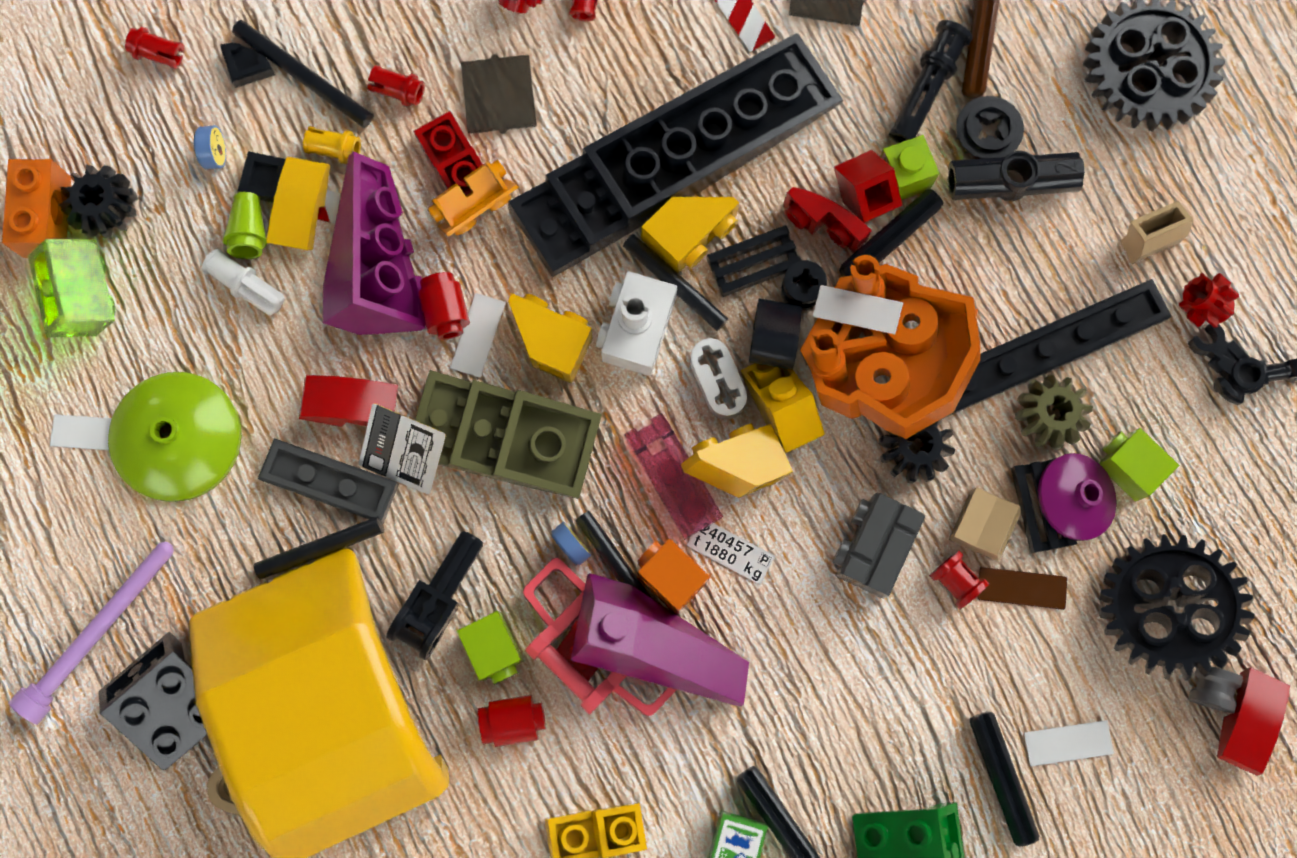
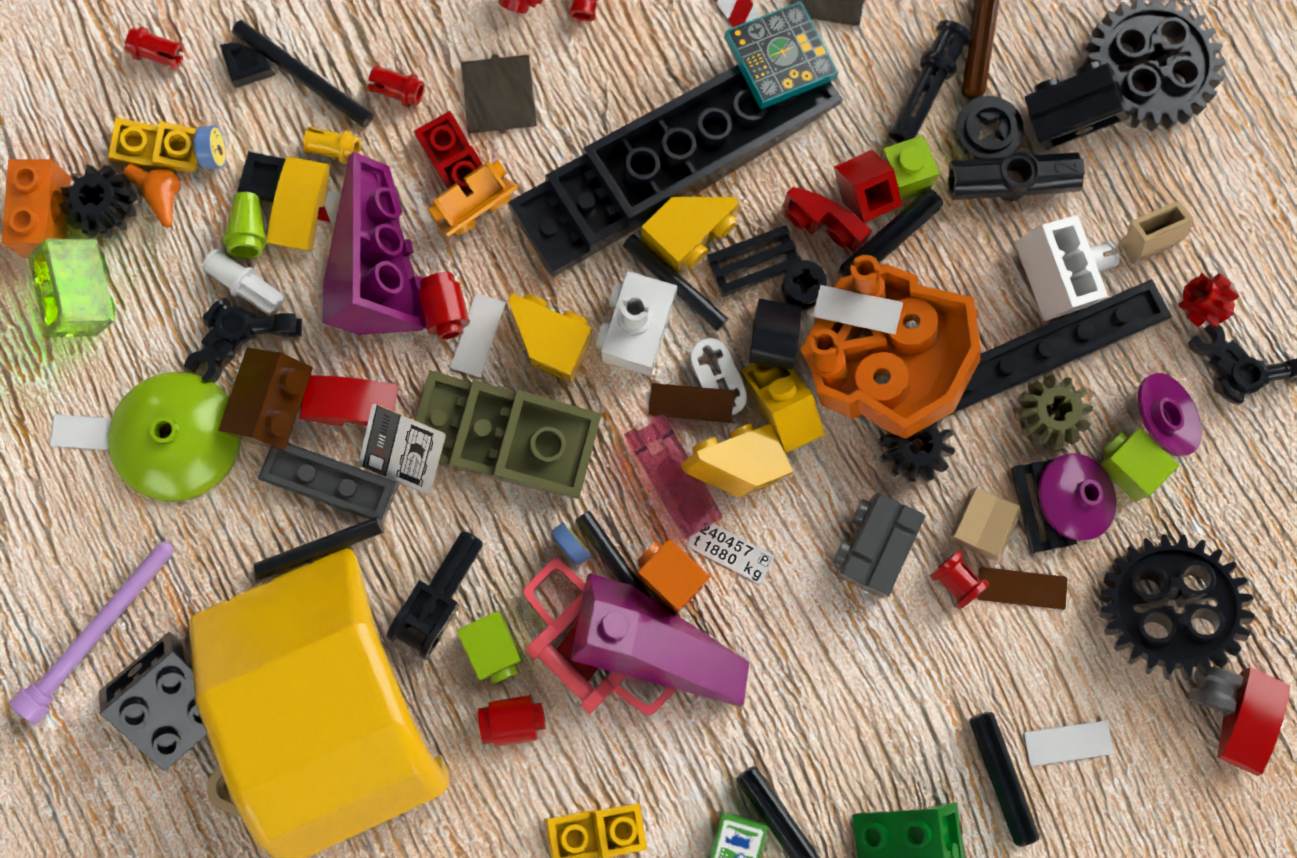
none -> yellow slope [108,117,198,172]
none -> orange animal [123,164,181,228]
none -> black piece [184,298,302,383]
none -> reddish brown piece [218,347,313,450]
none -> reddish brown sticker [649,383,734,423]
none -> tile [724,1,839,109]
none -> white brick [1014,215,1120,321]
none -> black brick [1025,61,1130,150]
none -> magenta dish [1137,373,1202,457]

